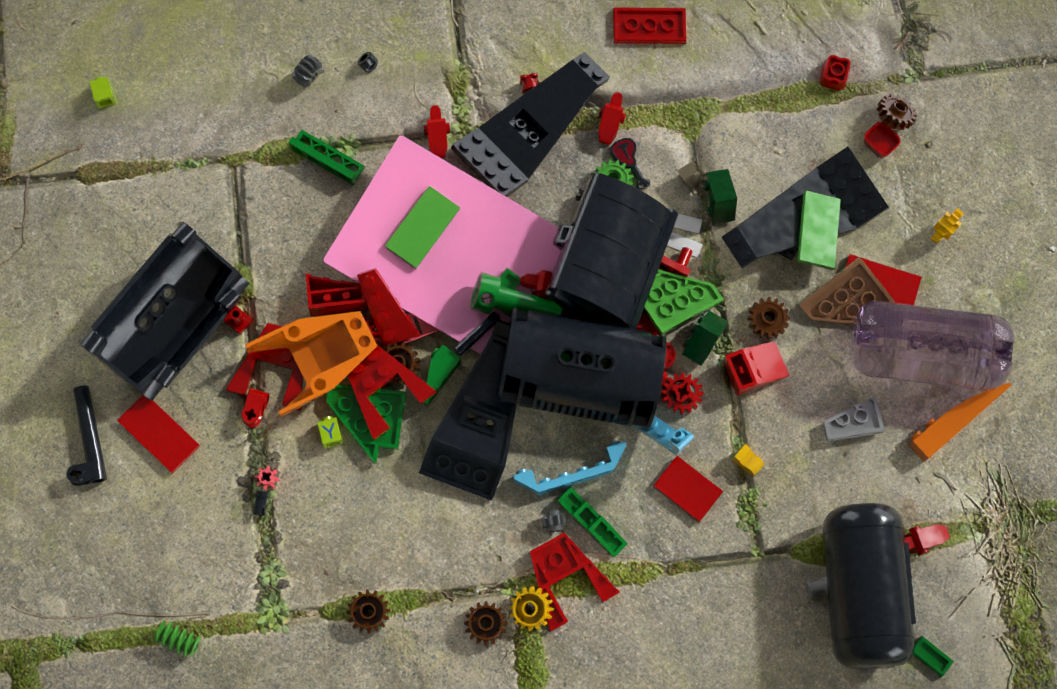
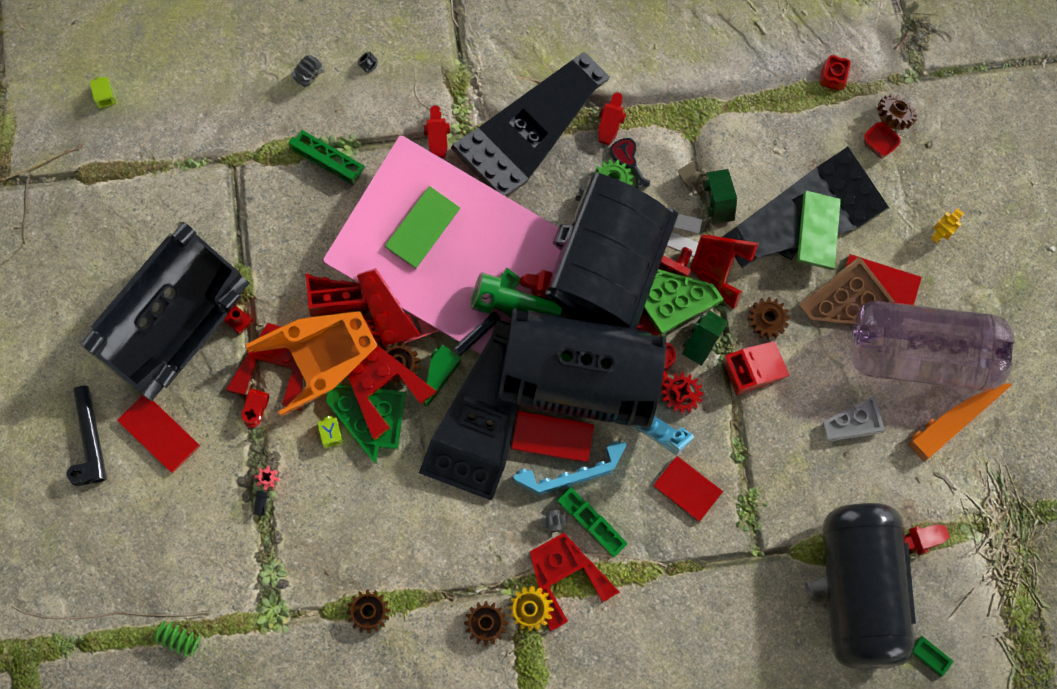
red brick [520,73,538,94] -> none
red tile [613,7,687,44] -> none
yellow leg [732,444,765,476] -> none
none -> red tile [511,411,595,463]
none -> red wing [690,234,759,309]

